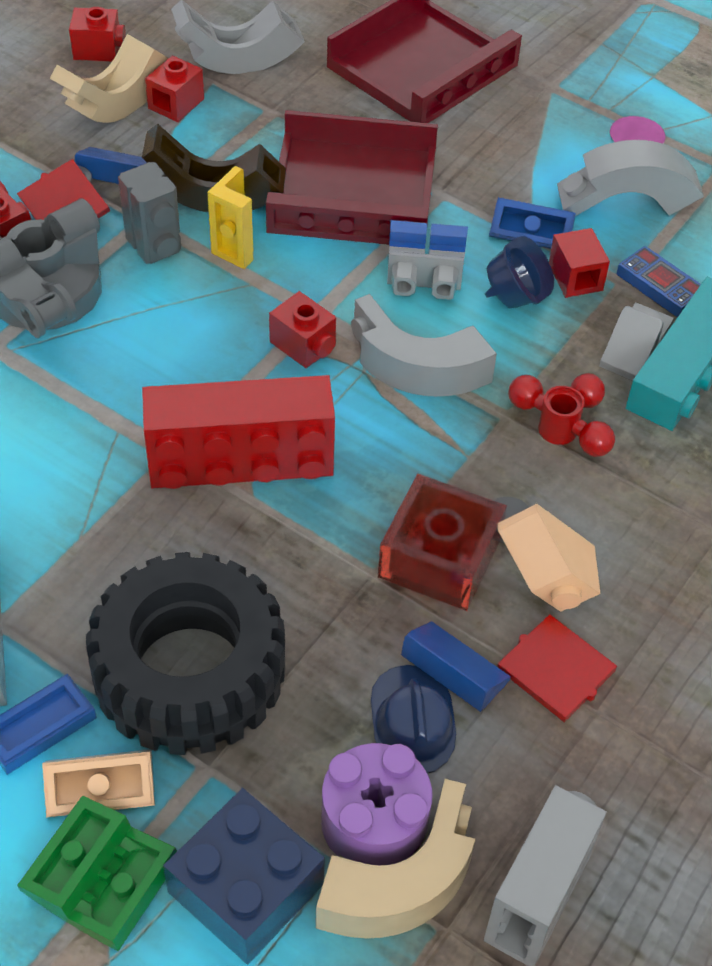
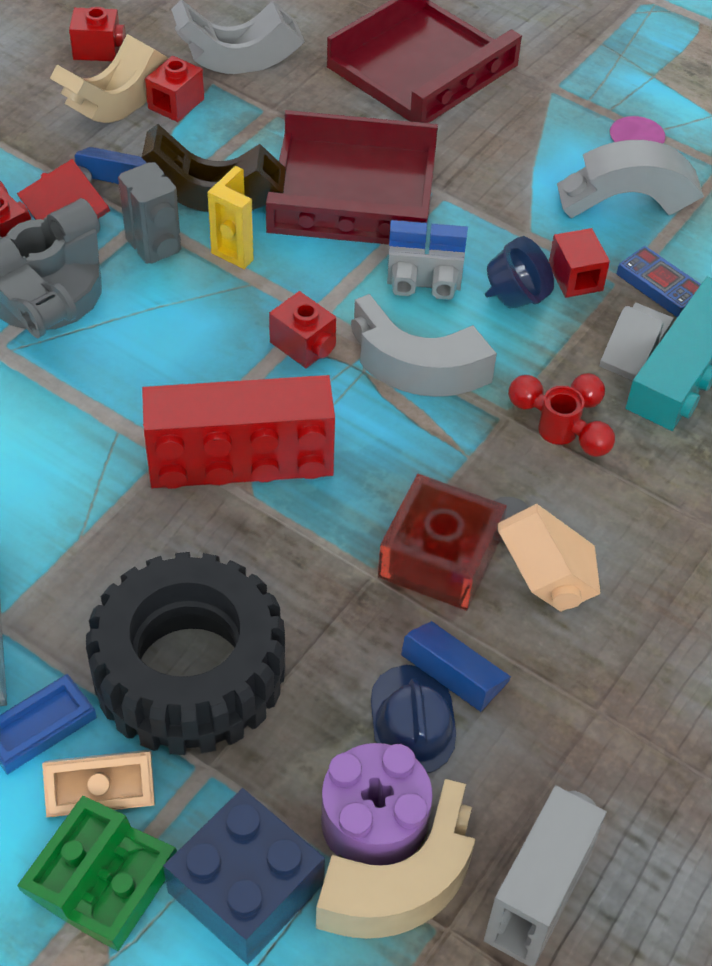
blue slope [489,197,576,249] -> none
red piece [497,614,617,723] -> none

